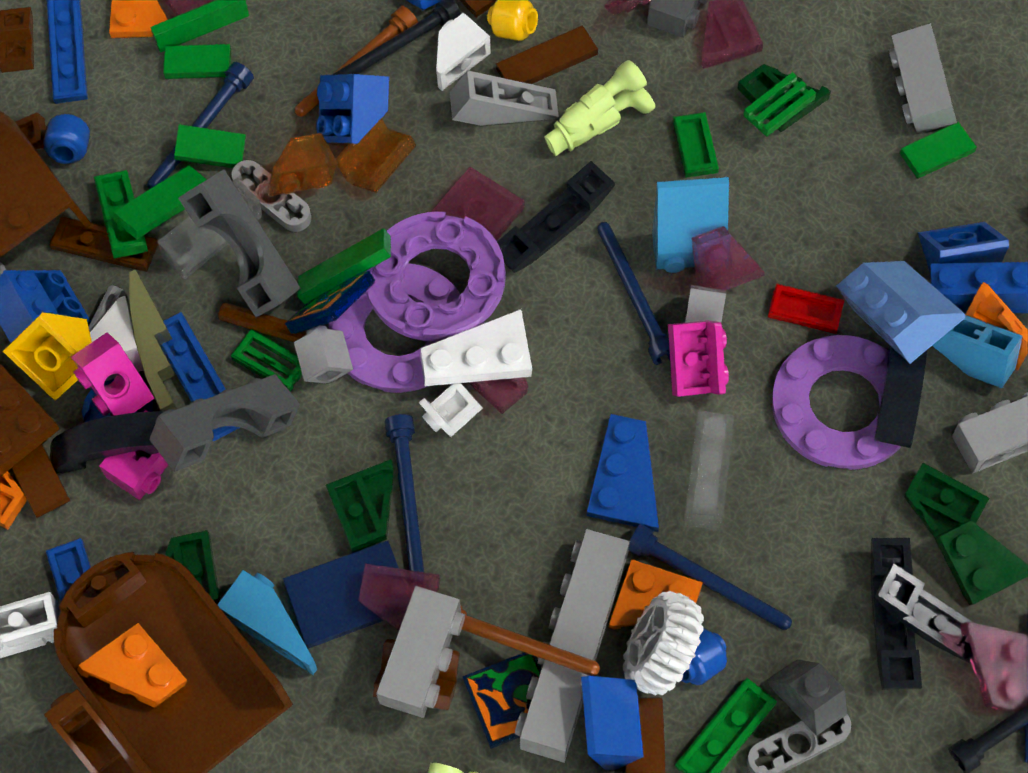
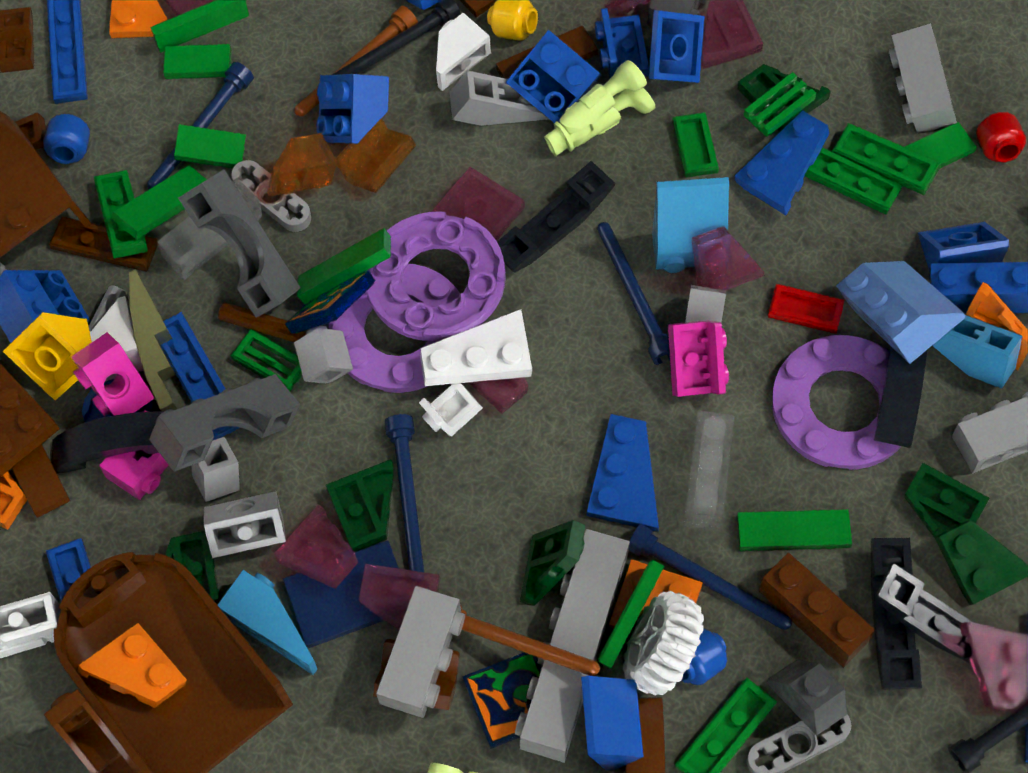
none -> light grey brick [191,437,240,502]
none -> light grey brick [204,491,286,558]
none -> clear pink wing [274,505,358,589]
none -> blue slope [506,30,602,123]
none -> dark green wing [520,520,585,606]
none -> blue bracket [595,8,649,79]
none -> green tile [597,560,665,669]
none -> blue slope [648,10,705,83]
none -> blue wing [734,111,829,216]
none -> green tile [737,509,852,551]
none -> reddish brown brick [759,552,875,668]
none -> green tile [804,147,903,215]
none -> green tile [832,123,940,195]
none -> red head [976,112,1026,162]

